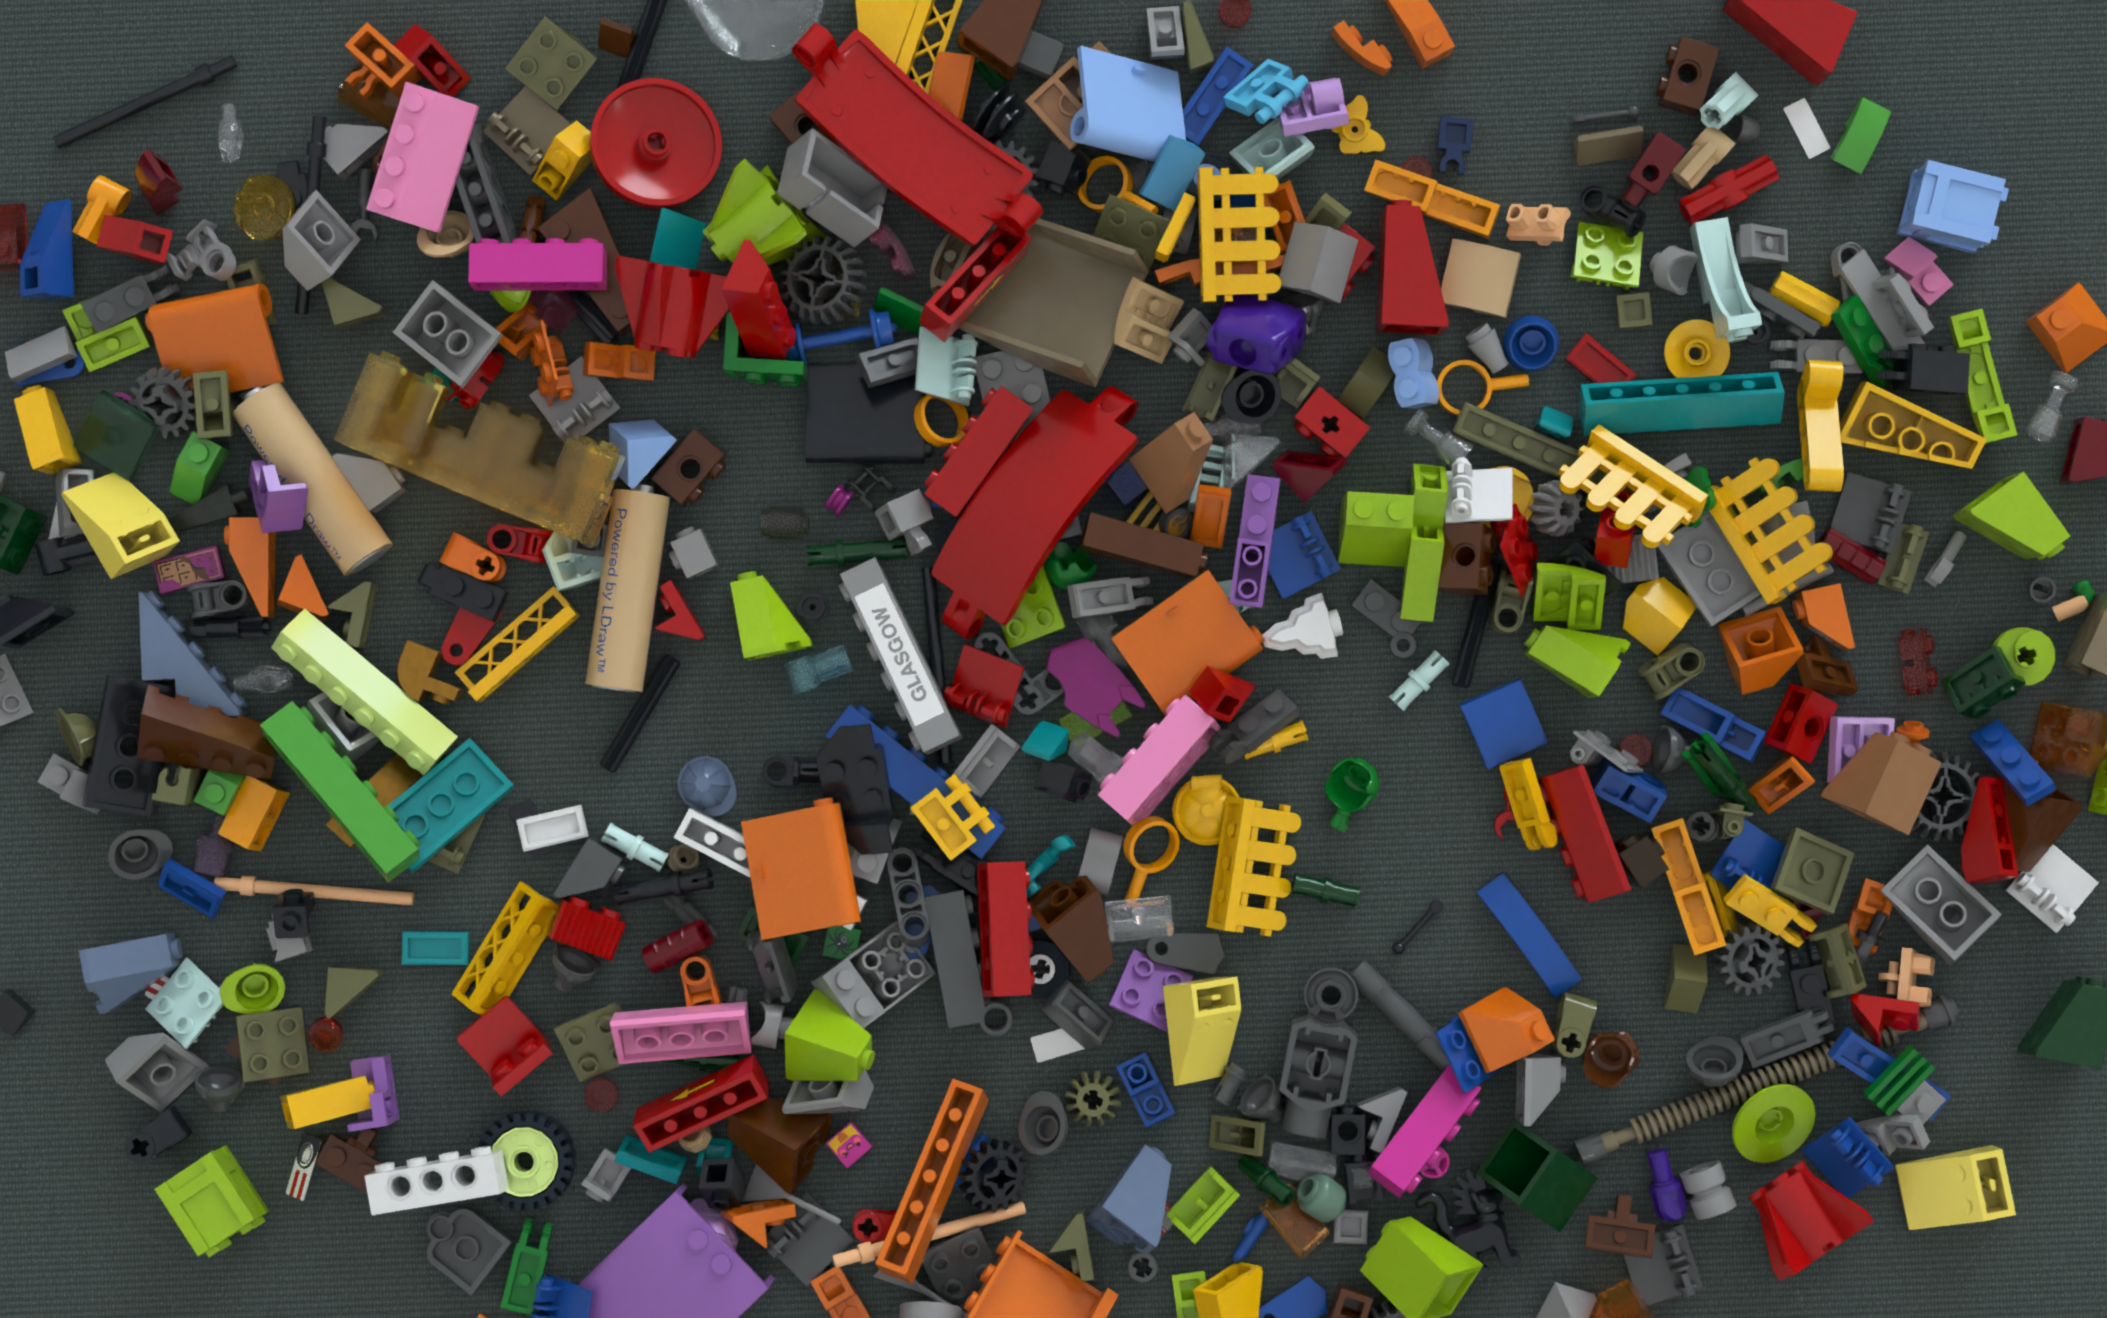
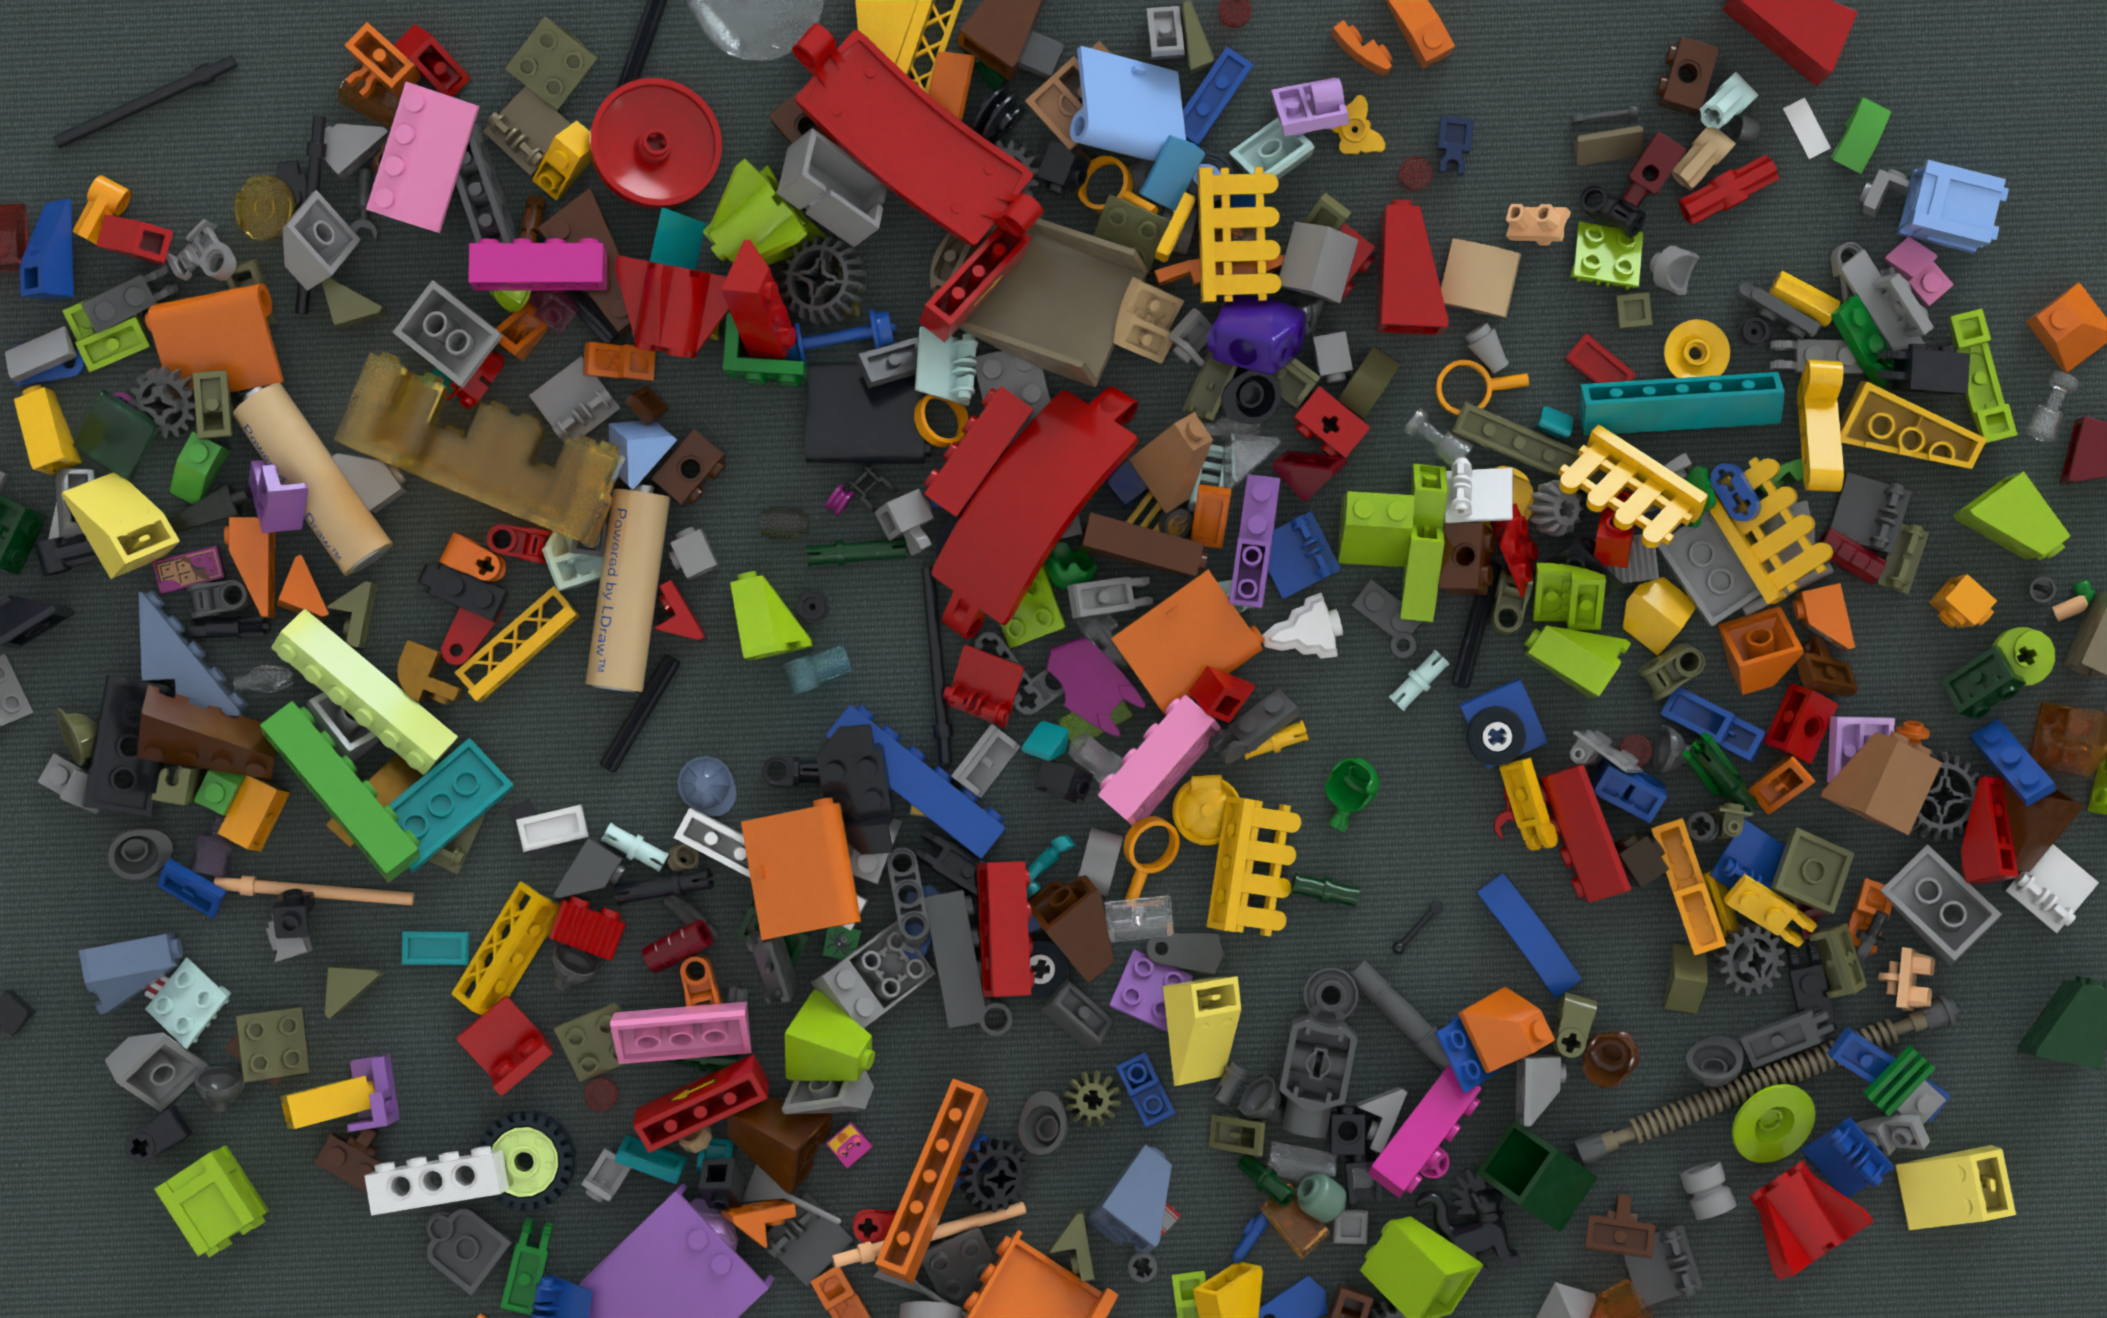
dark red slope [135,149,183,215] -> none
clear piece [217,103,244,163] -> none
lime piece [219,963,285,1015] -> none
sticker [286,1133,321,1201] -> none
clear red tile [308,1017,343,1052] -> none
tan piece [417,210,474,259] -> none
orange hinge [530,320,574,407] -> none
reddish brown slope [598,18,635,58] -> none
light grey piece [751,1001,794,1049] -> none
brick [838,557,963,755] -> none
clear pink slope [869,220,916,281] -> none
green slope [873,287,924,336] -> none
yellow plate [910,774,995,861] -> none
white sticker [1030,1028,1085,1062] -> none
lime hinge [1166,1165,1240,1244] -> none
medium azure plate [1223,59,1309,124] -> none
orange slope [1264,180,1306,254] -> none
light orange slope [1364,159,1500,240] -> none
light blue brick [1388,338,1439,409] -> none
blue hat [1503,315,1560,372] -> none
dark purple arm [1646,1148,1687,1221] -> none
light aqua arch [1689,217,1762,343] -> none
light grey slope [1736,223,1788,264] -> none
red slope [1850,993,1921,1047] -> none
clear red hinge [1898,628,1938,696] -> none
light grey bar [1924,531,1967,587] -> none
none -> reddish brown tile [624,385,669,426]
none -> light grey brick [1311,331,1353,383]
none -> black bush [1466,706,1526,766]
none -> blue beam [1711,463,1761,521]
none -> light grey bracket [1859,169,1910,218]
none -> light orange brick [1929,574,1997,629]

